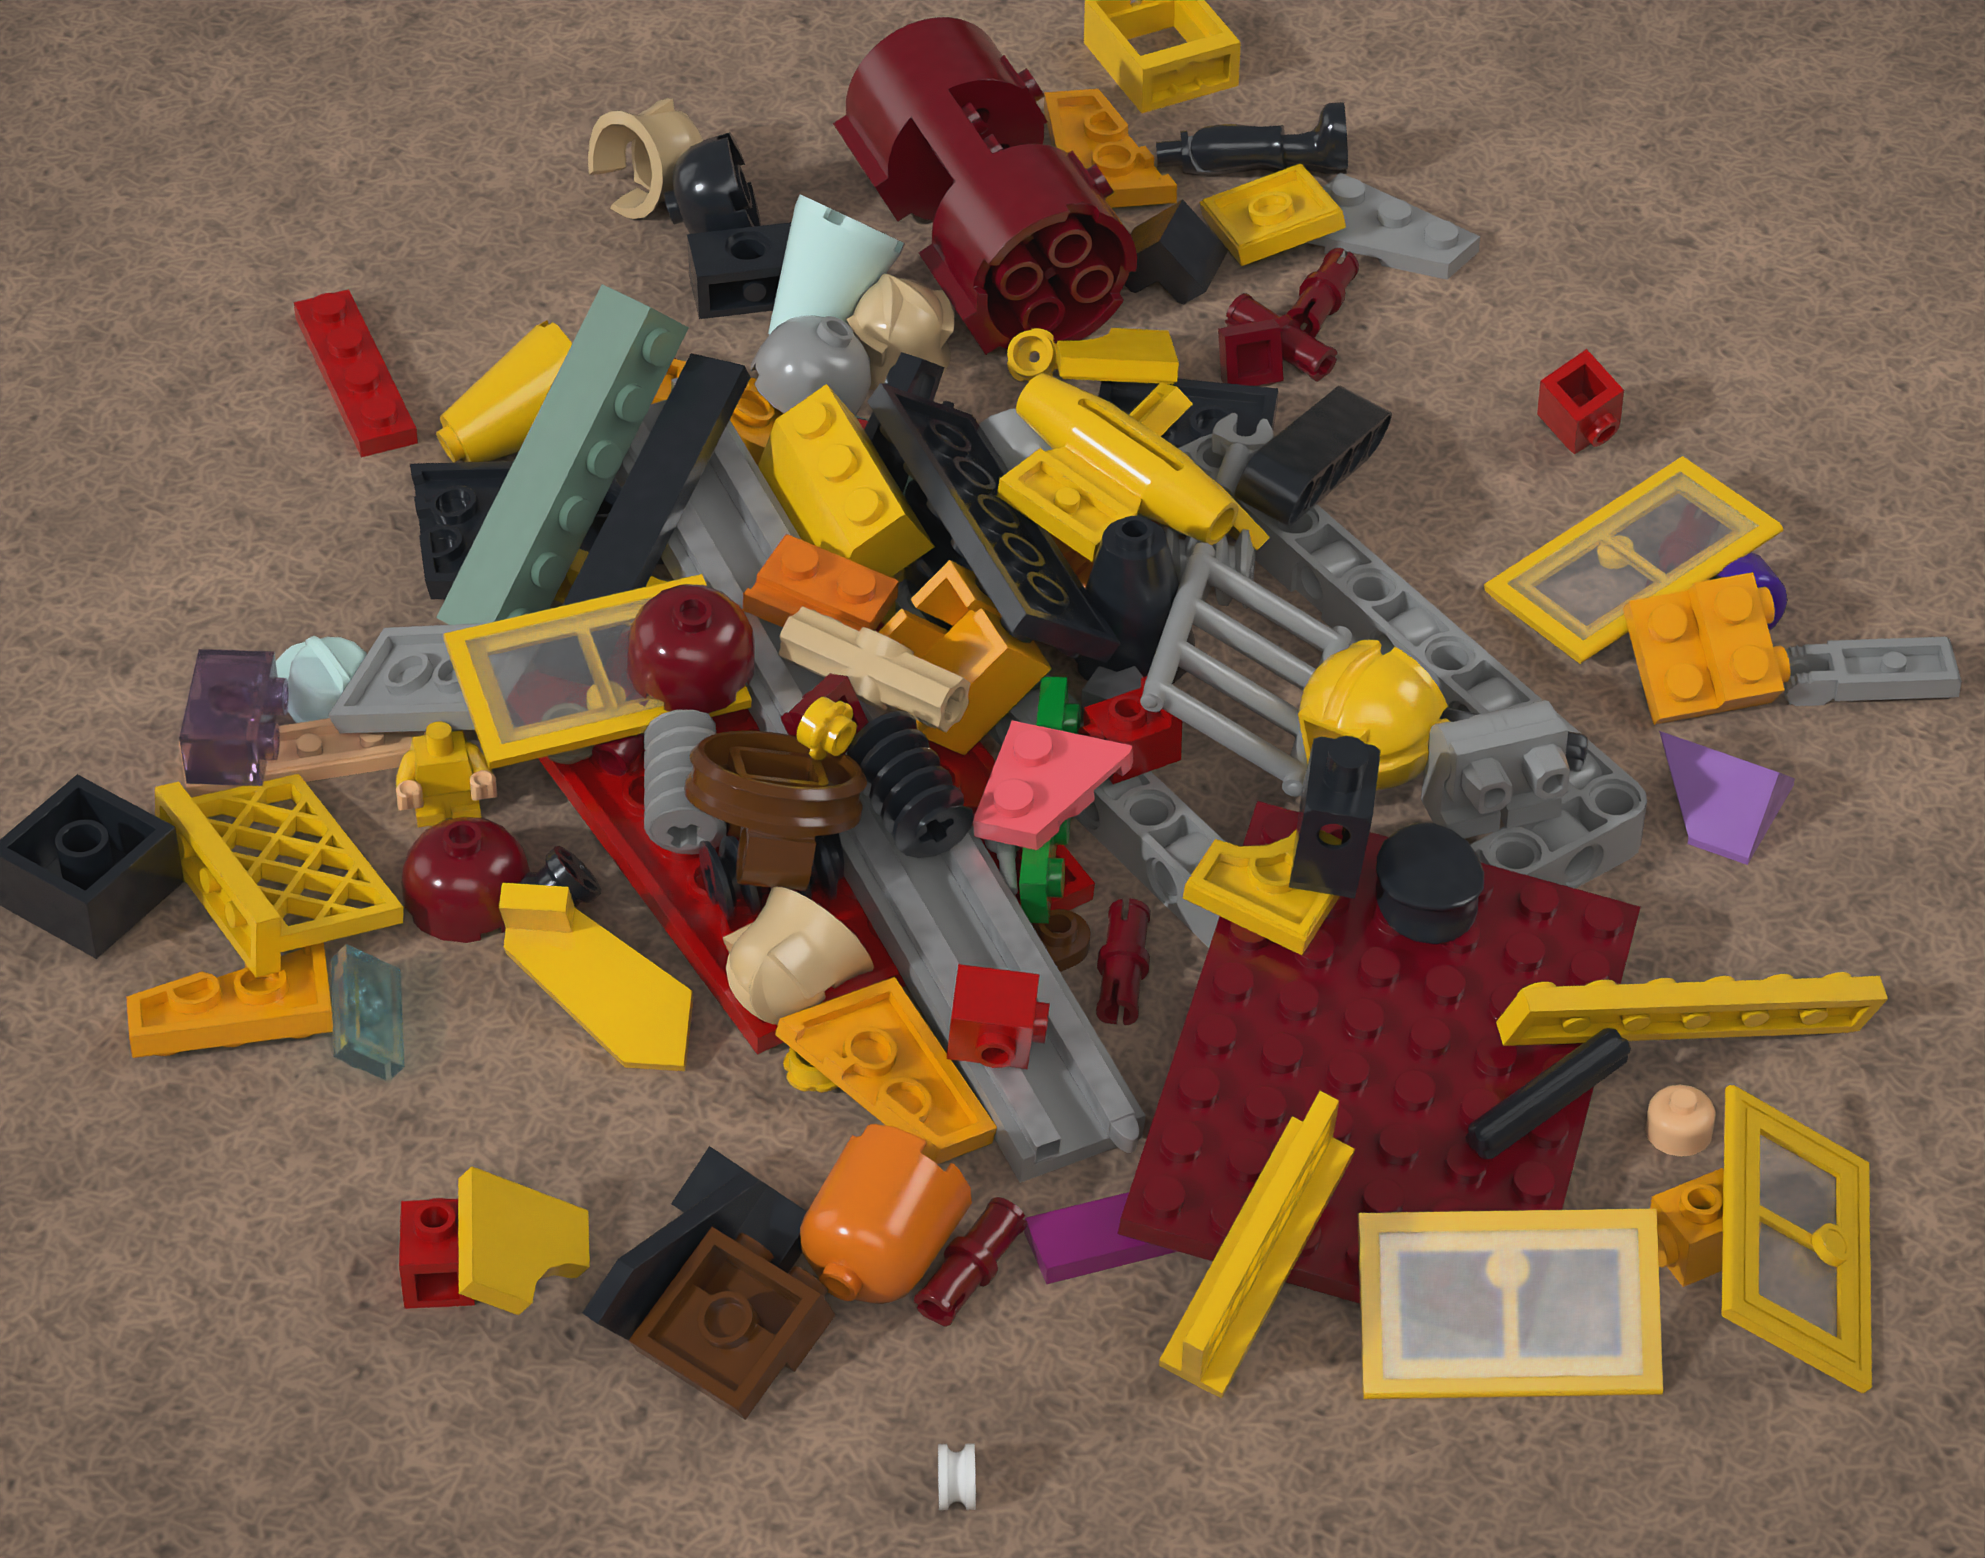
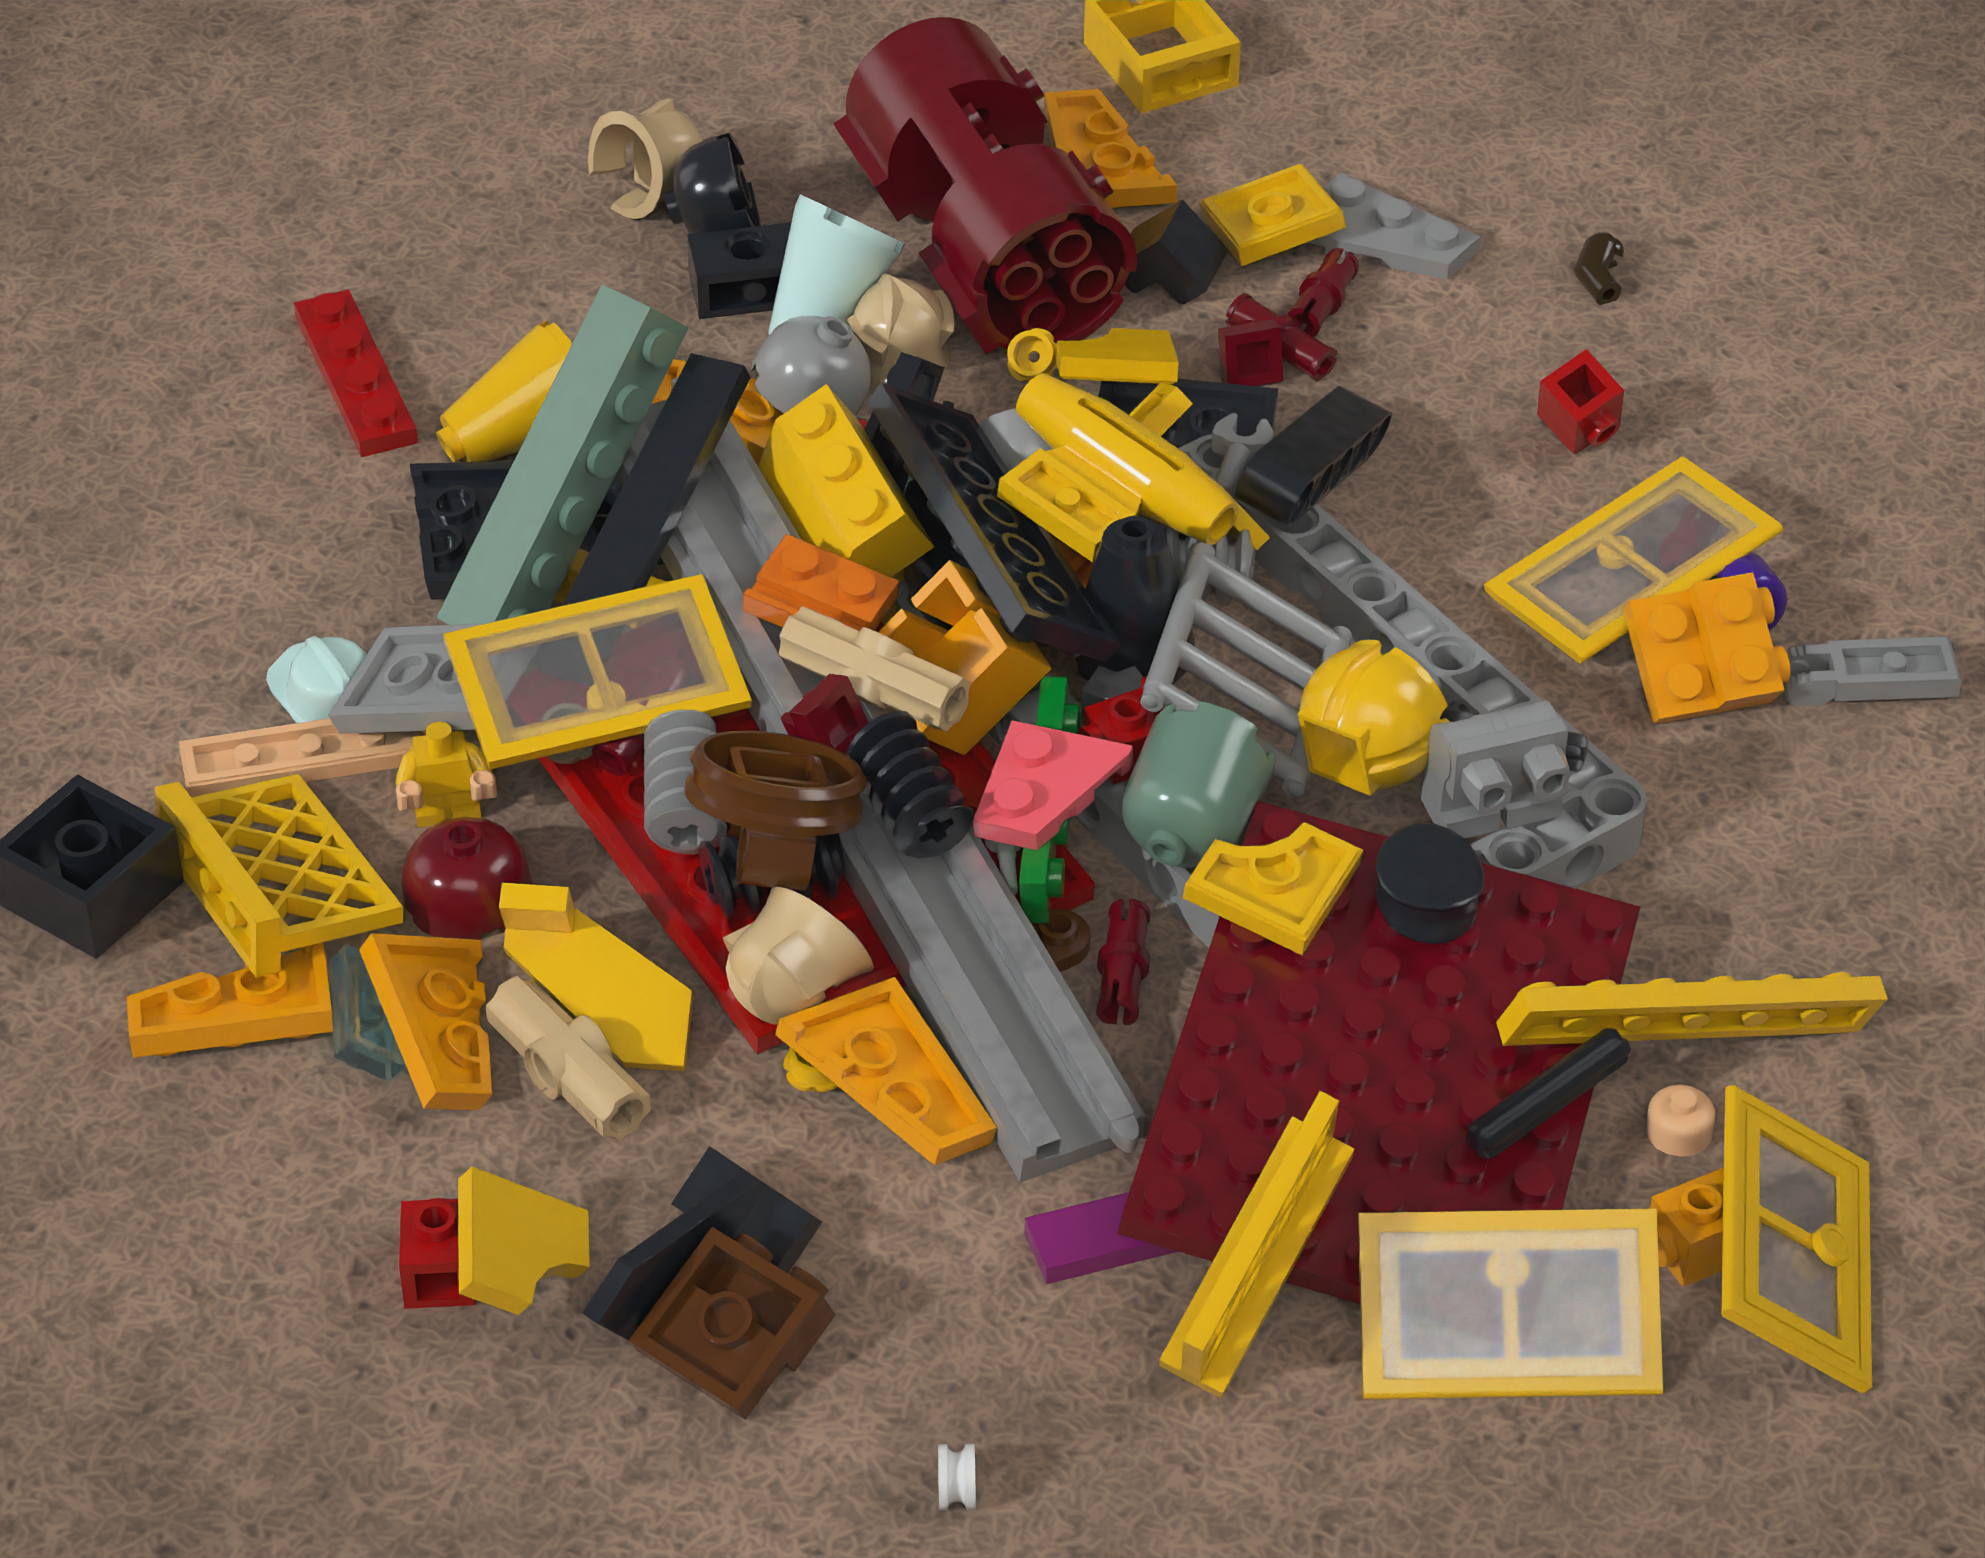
clear purple brick [179,649,289,786] -> none
black wheel [518,846,601,908] -> none
dark red cylinder [627,584,755,714] -> none
yellow plate [797,697,857,760] -> none
orange cylinder [800,1124,972,1304] -> none
dark red pin [914,1197,1028,1327] -> none
red brick [947,964,1050,1069] -> none
black piece [1156,102,1348,176] -> none
black torso [1289,736,1381,898] -> none
medium lavender slope [1659,731,1795,865] -> none
none -> light orange wing [359,933,493,1111]
none -> tan piece [486,976,651,1141]
none -> sand green cylinder [1122,702,1276,868]
none -> dark brown arm [1574,232,1624,305]

